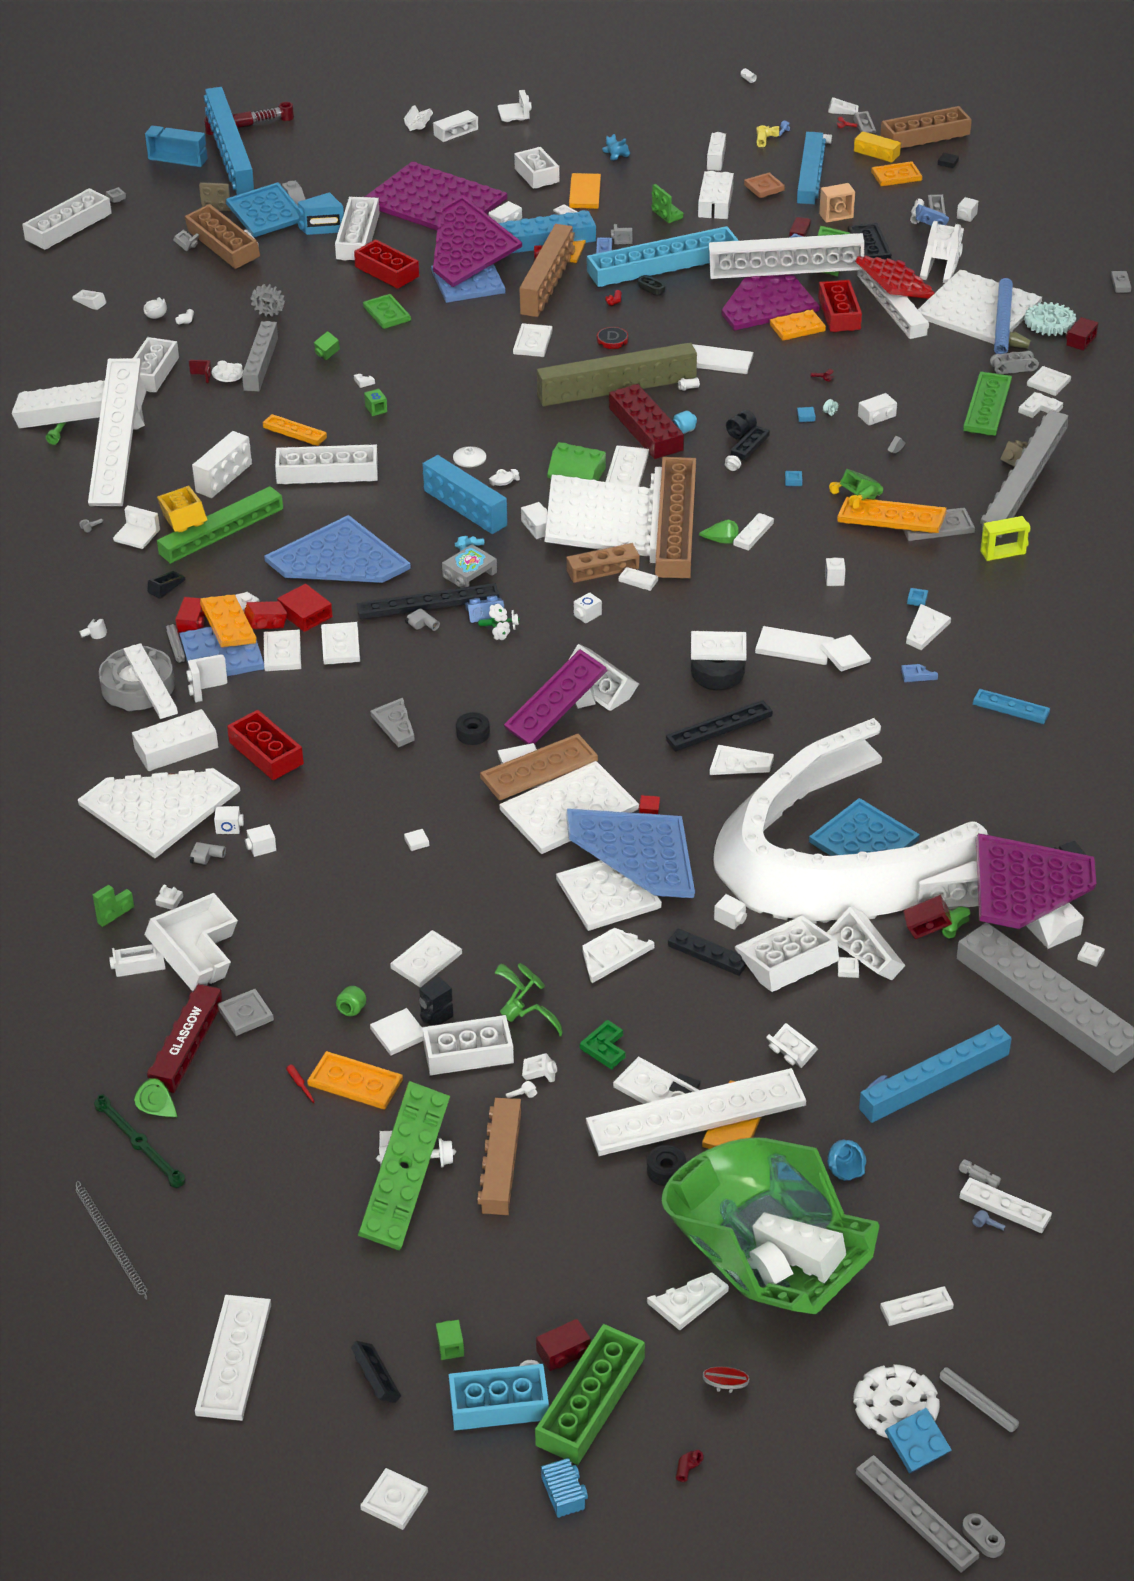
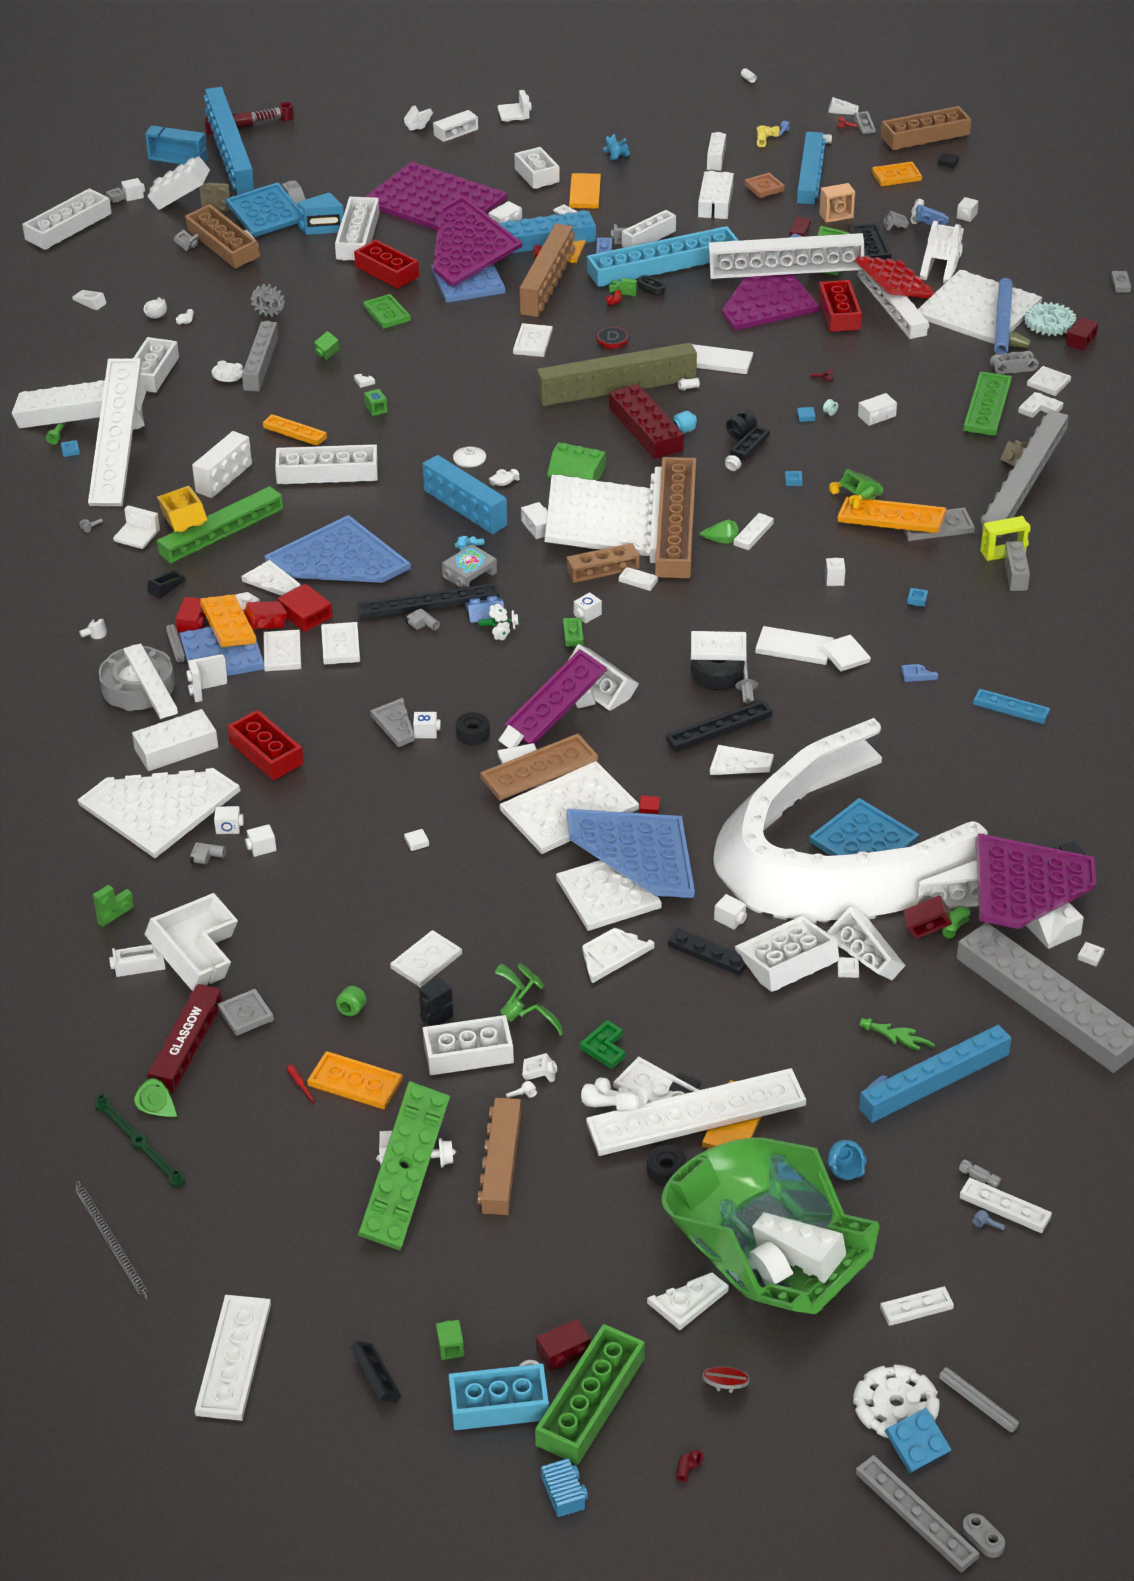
white tile [156,885,183,910] -> none
dark red bracket [189,359,212,383] -> none
white tile [360,1468,428,1530] -> none
white tile [370,1008,423,1056] -> none
white tile [606,446,649,487] -> none
bright green bracket [651,184,683,223] -> none
white bracket [766,1023,818,1068] -> none
light orange plate [770,310,826,341] -> none
yellow brick [854,131,901,162] -> none
light grey tile [888,436,906,453] -> none
white wing [906,604,951,650] -> none
light grey slope [927,195,946,216] -> none
none -> dark azure tile [61,440,80,457]
none -> white brick [121,178,145,201]
none -> white brick [147,156,210,210]
none -> white wing [241,560,301,596]
none -> white brick [413,712,441,738]
none -> white tile [499,725,524,748]
none -> bright green plate [563,617,584,647]
none -> white piece [581,1077,648,1110]
none -> bright green plate [609,278,637,296]
none -> white brick [622,210,676,248]
none -> light grey piece [735,661,758,704]
none -> bright green piece [859,1018,935,1051]
none -> light grey bracket [883,211,909,231]
none -> light grey brick [1004,541,1030,591]

